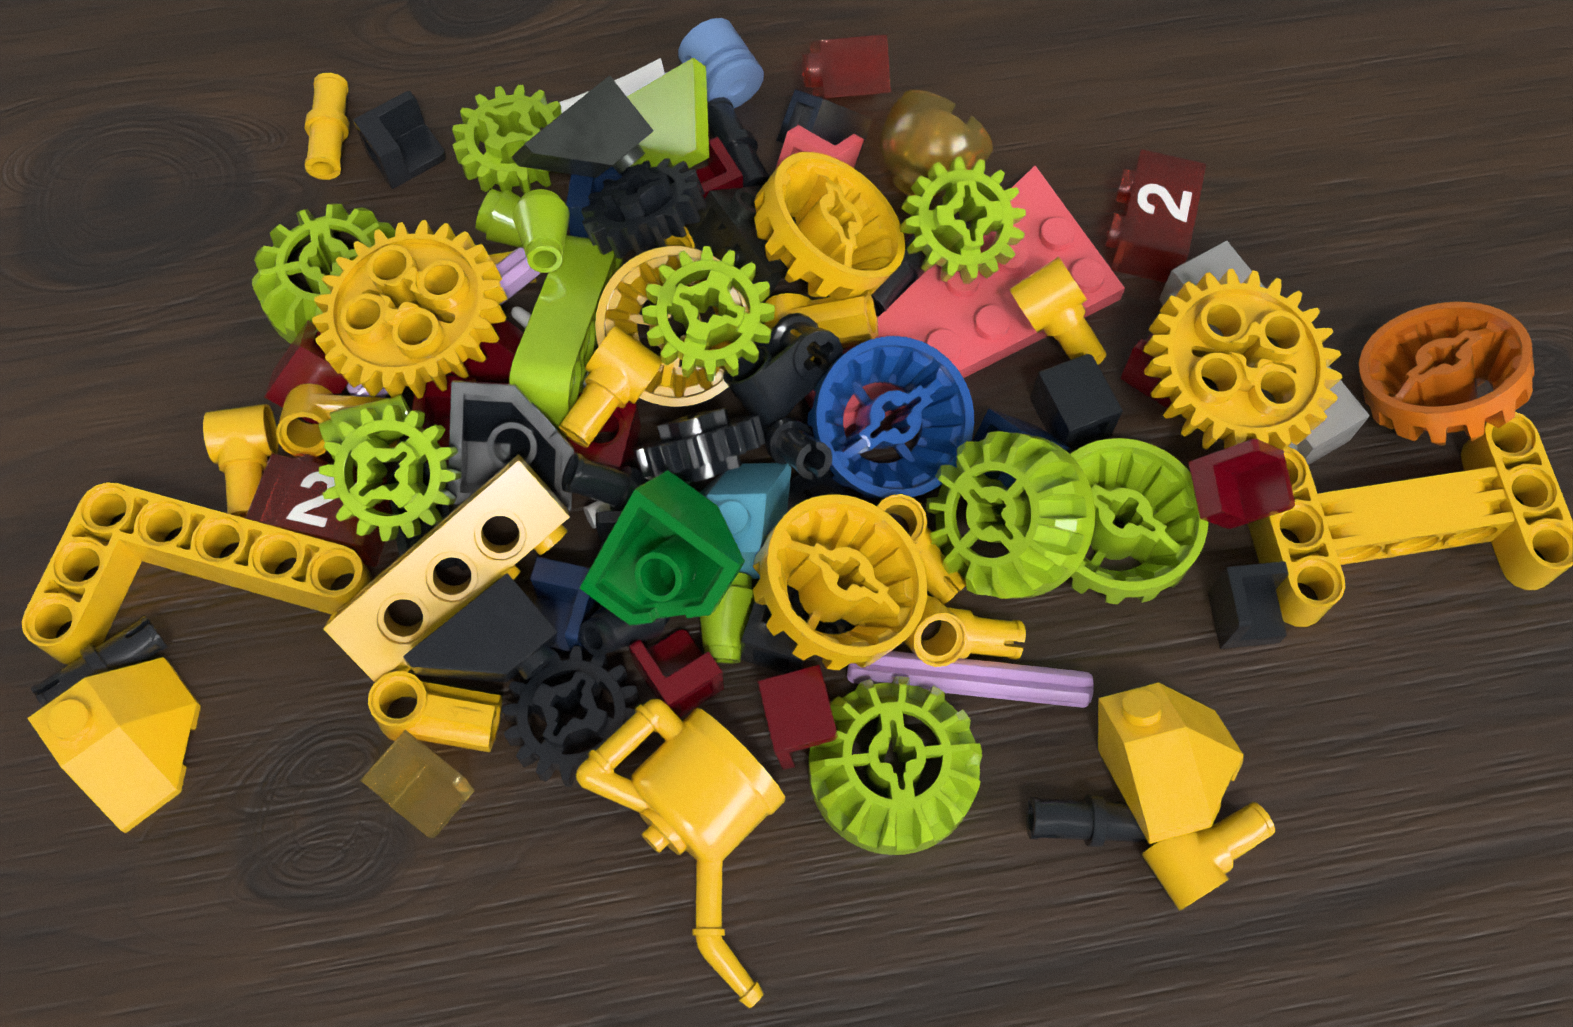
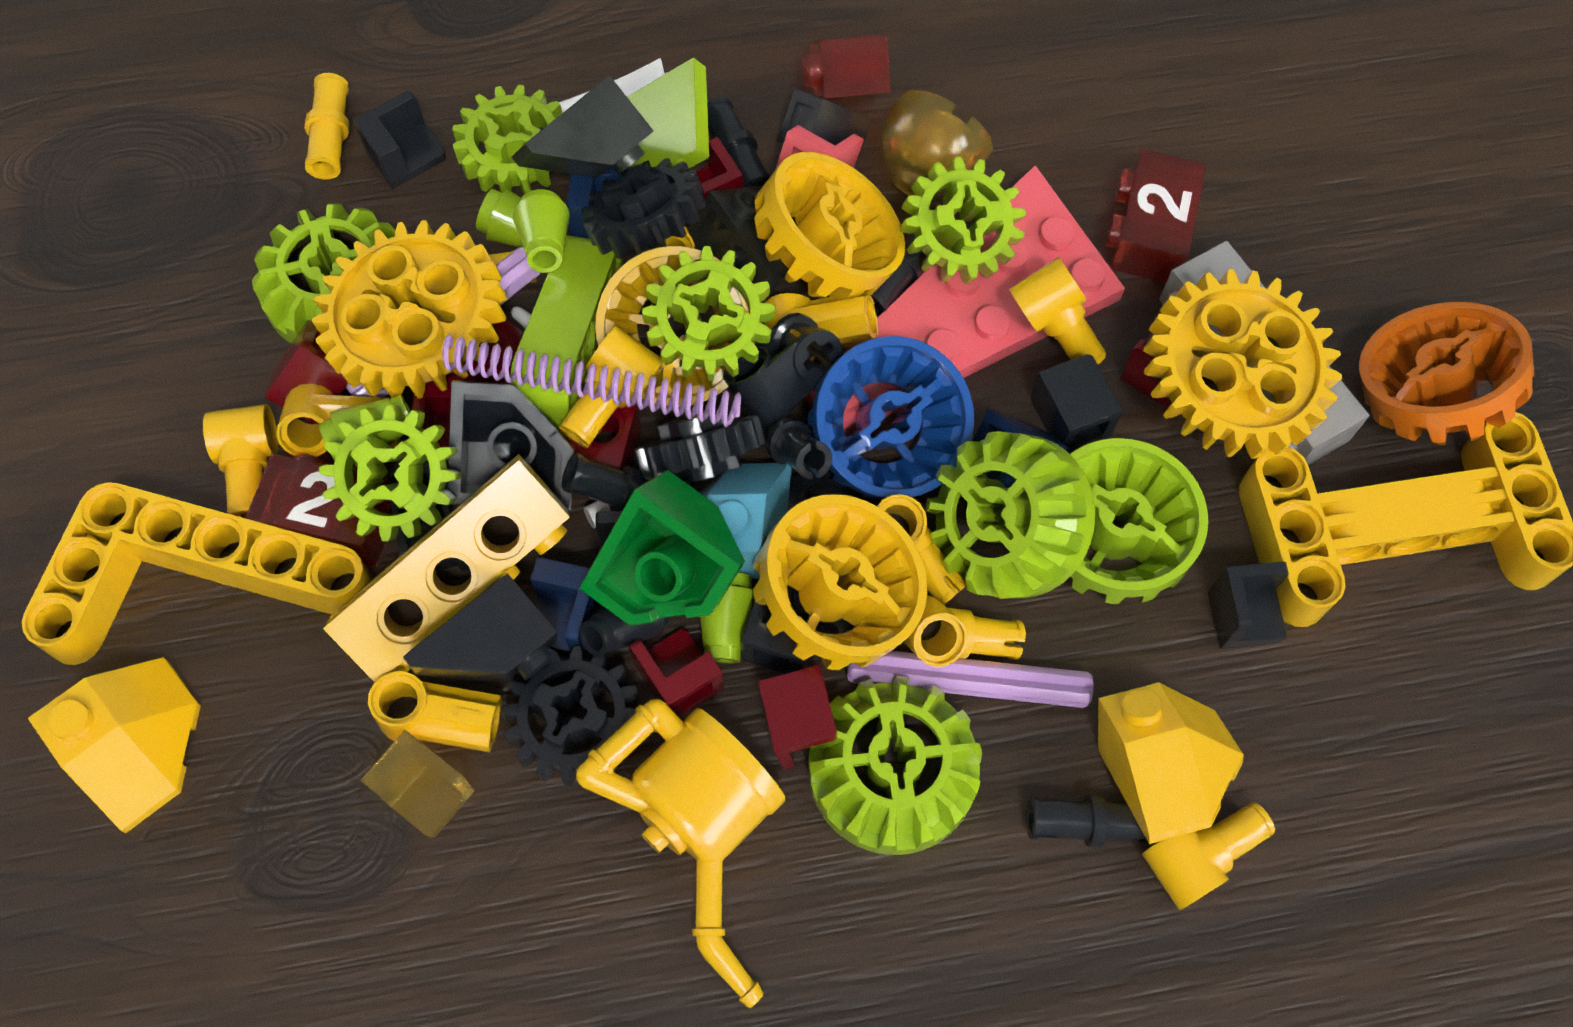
black pin [31,615,168,707] -> none
medium blue piece [678,18,764,109] -> none
dark red panel [1189,439,1295,529] -> none
none -> lavender piece [442,334,741,427]

